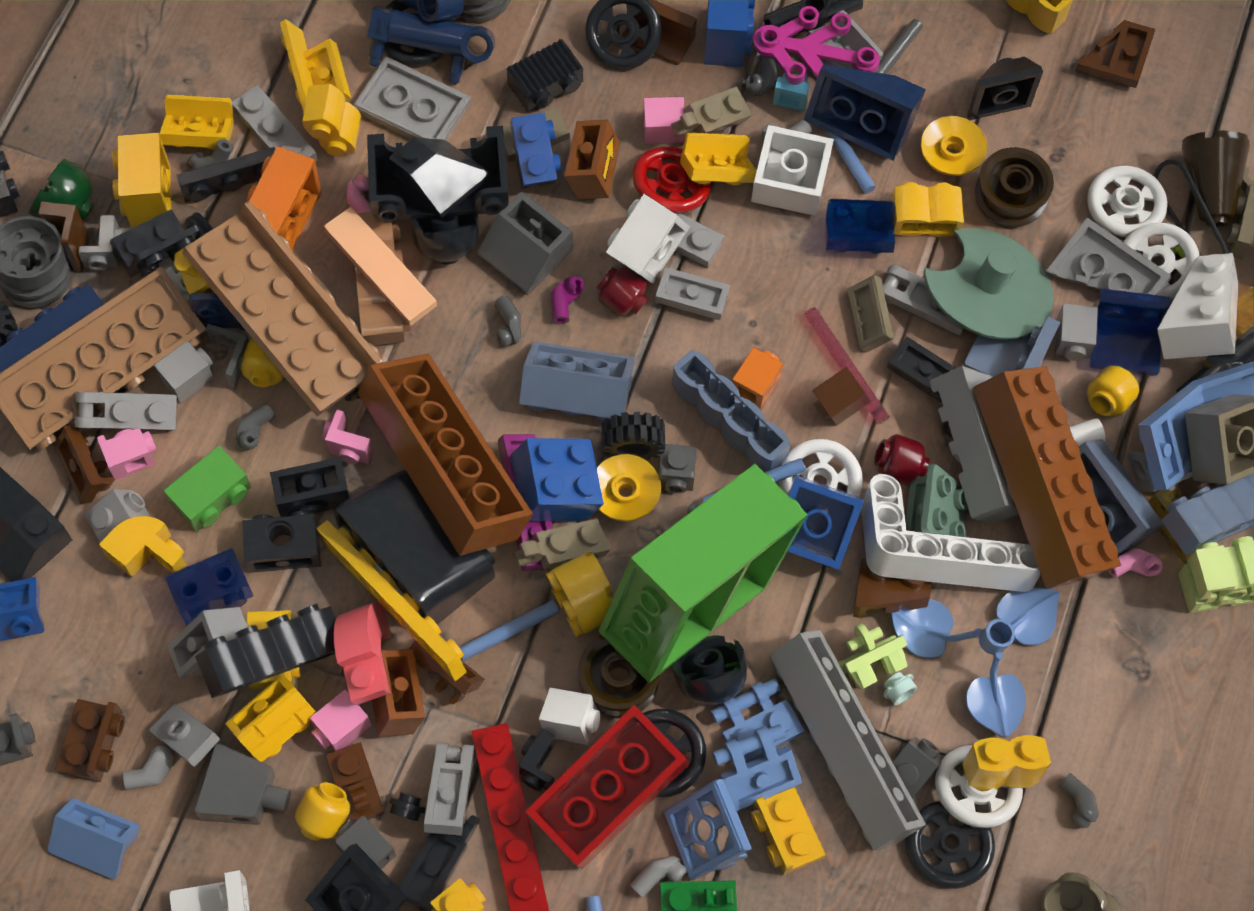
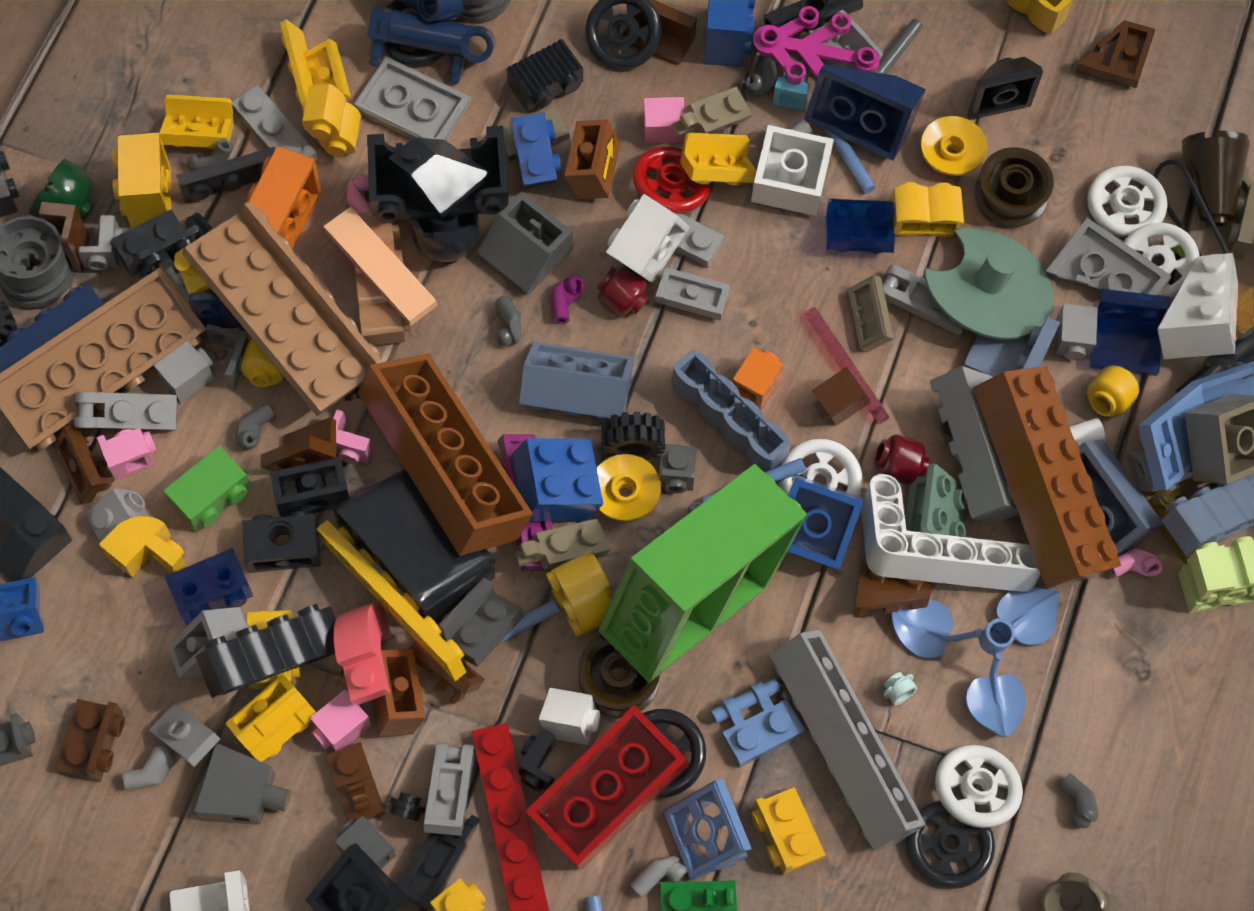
medium blue panel [48,798,140,879] -> none
yellow head [294,782,350,841] -> none
black cylinder [672,635,747,706] -> none
medium blue plate [712,724,802,811] -> none
yellowish green hips [838,623,907,689] -> none
black plate [887,337,956,403] -> none
dark grey bracket [893,737,943,799] -> none
yellow brick [962,735,1051,791] -> none
none -> reddish brown panel [261,417,336,471]
none -> dark grey bracket [438,578,524,667]

